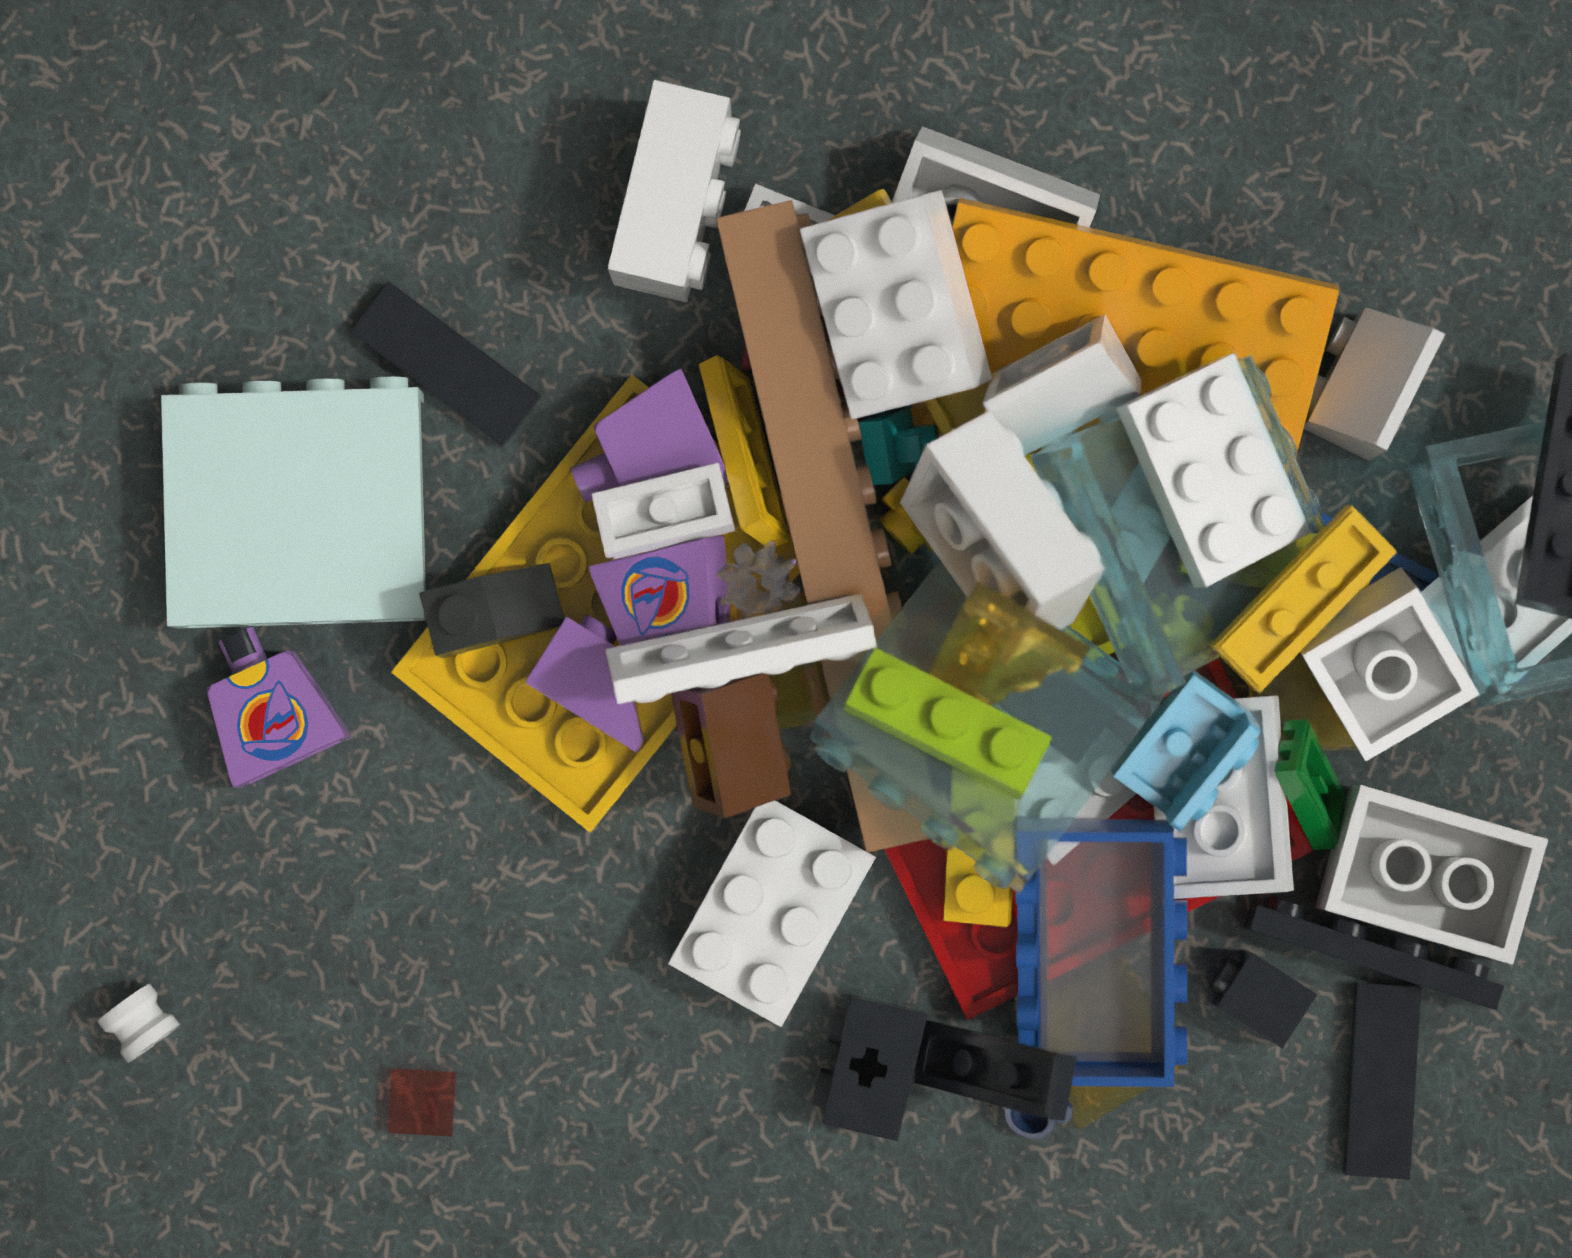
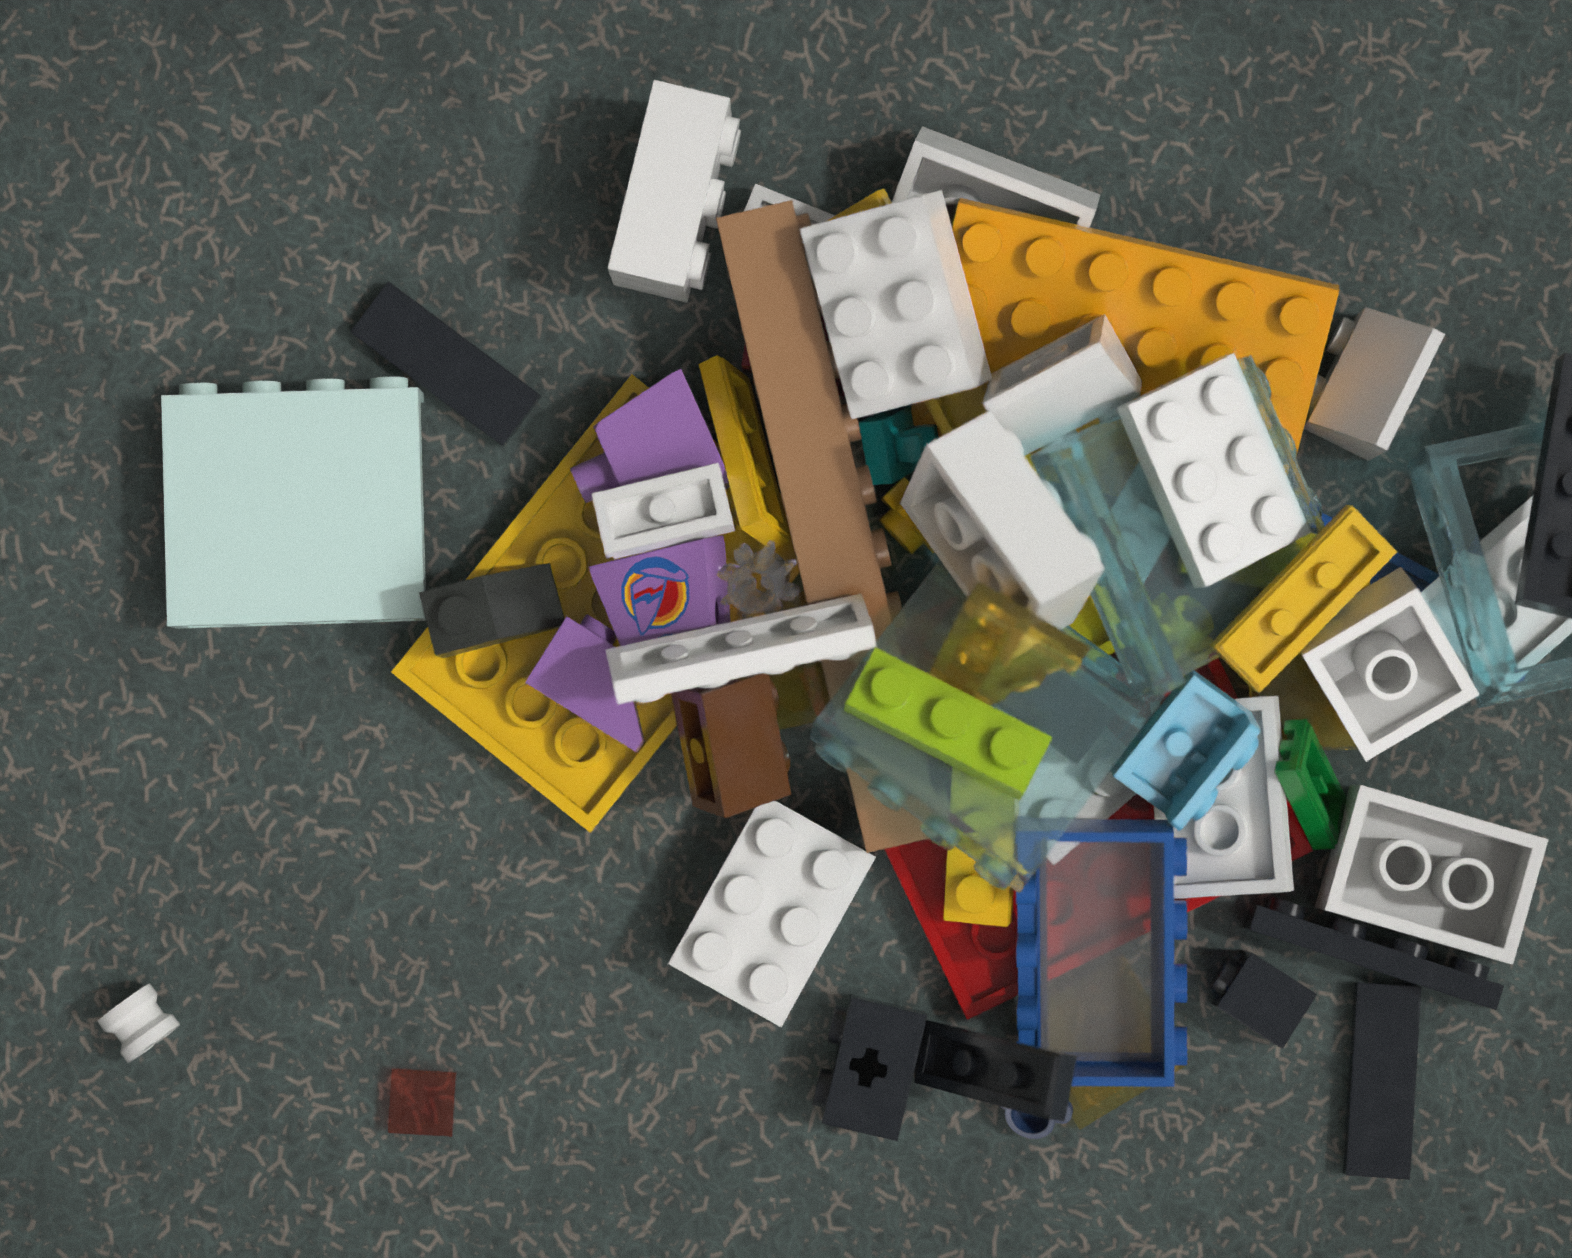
medium lavender torso [207,627,352,788] -> none

